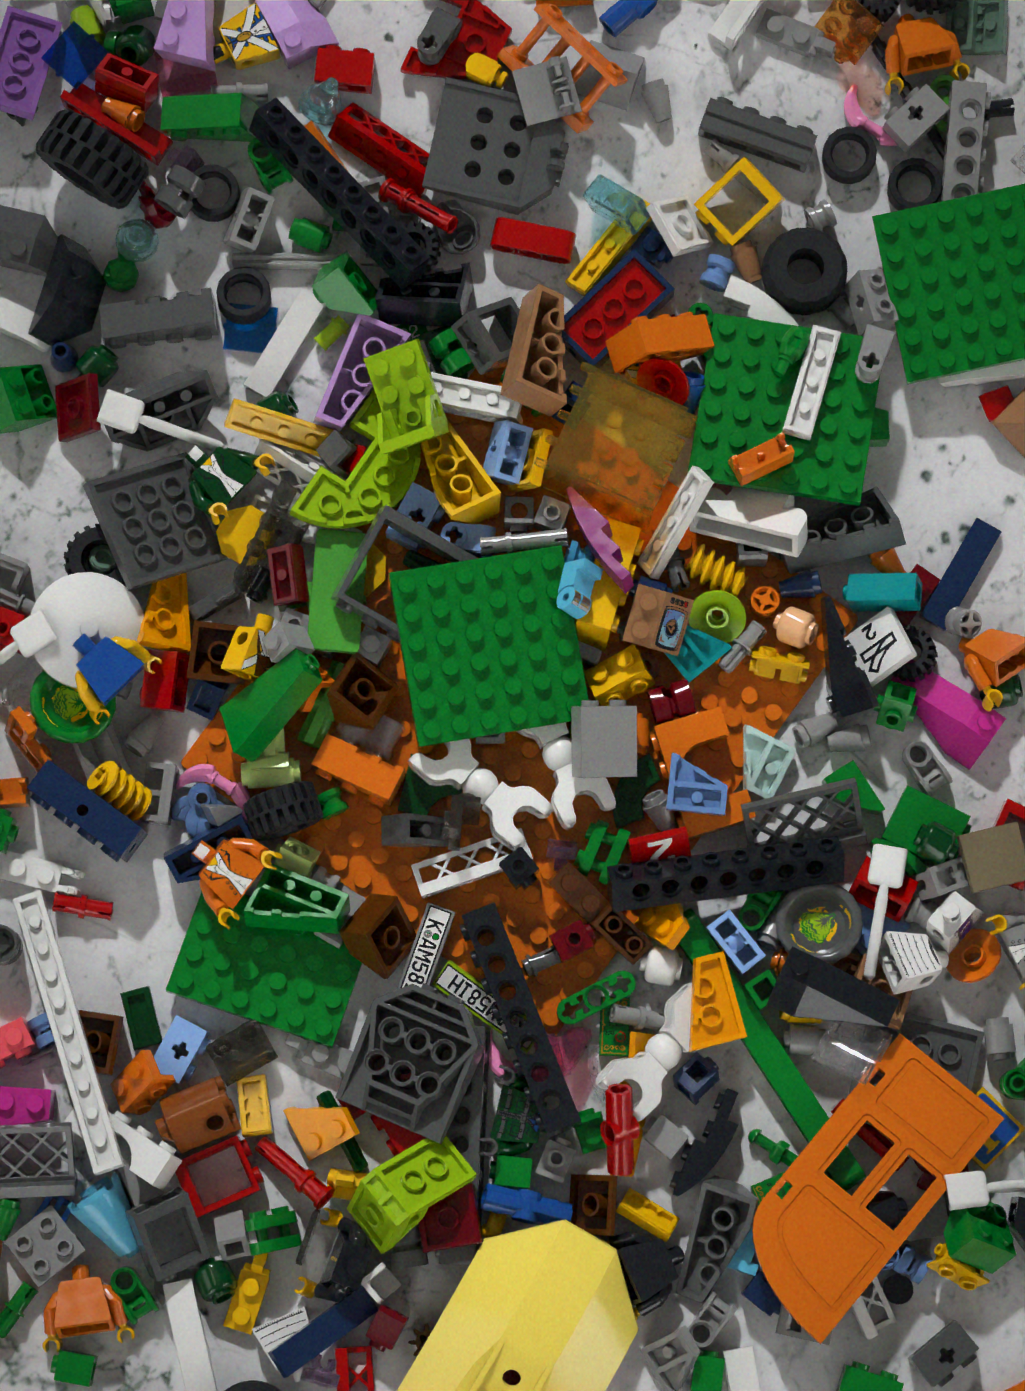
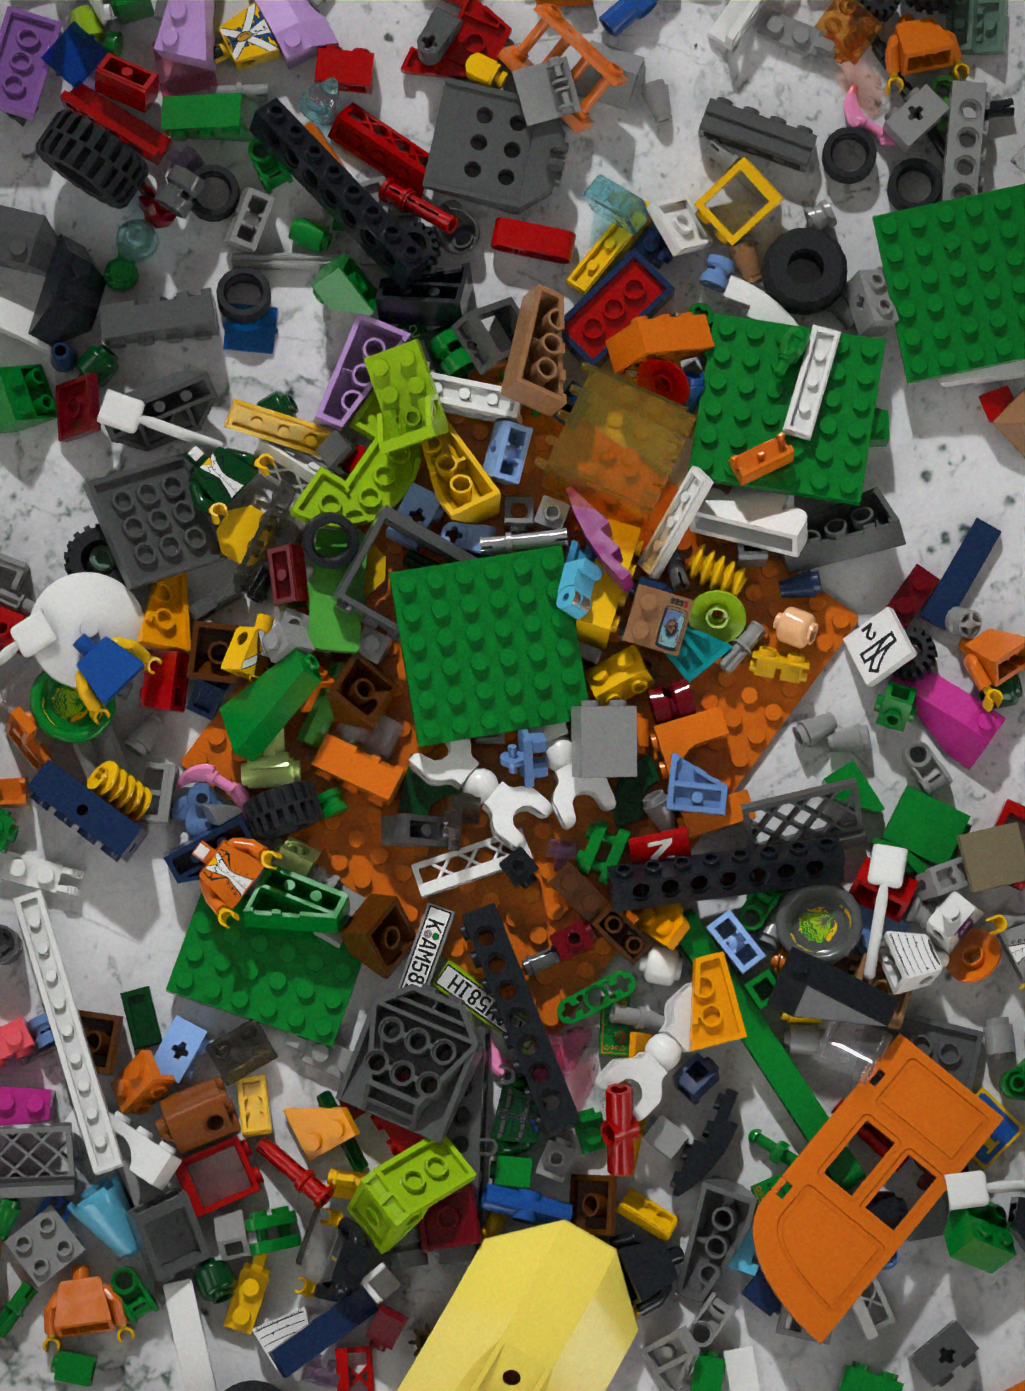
red pin [52,893,114,921] -> none
orange cone [101,97,145,132] -> none
dark green head [115,24,156,66] -> none
white tile [244,288,326,398] -> none
lime pin [313,315,350,351] -> none
yellow tile [508,428,553,492] -> none
light aqua wing [743,724,796,799] -> none
orange wheel [749,586,780,618] -> none
black wedge [820,596,879,718] -> none
teal brick [843,573,923,612] -> none
light grey piece [855,323,895,383] -> none
orange cone [868,548,906,573] -> none
black tile [883,1274,913,1305] -> none
medium blue wheel [893,1244,933,1284] -> none
dark green head [913,821,959,864] -> none
yellow hinge [926,1243,990,1291] -> none
none -> black tyre [302,512,359,569]
none -> medium blue hips [500,729,548,788]

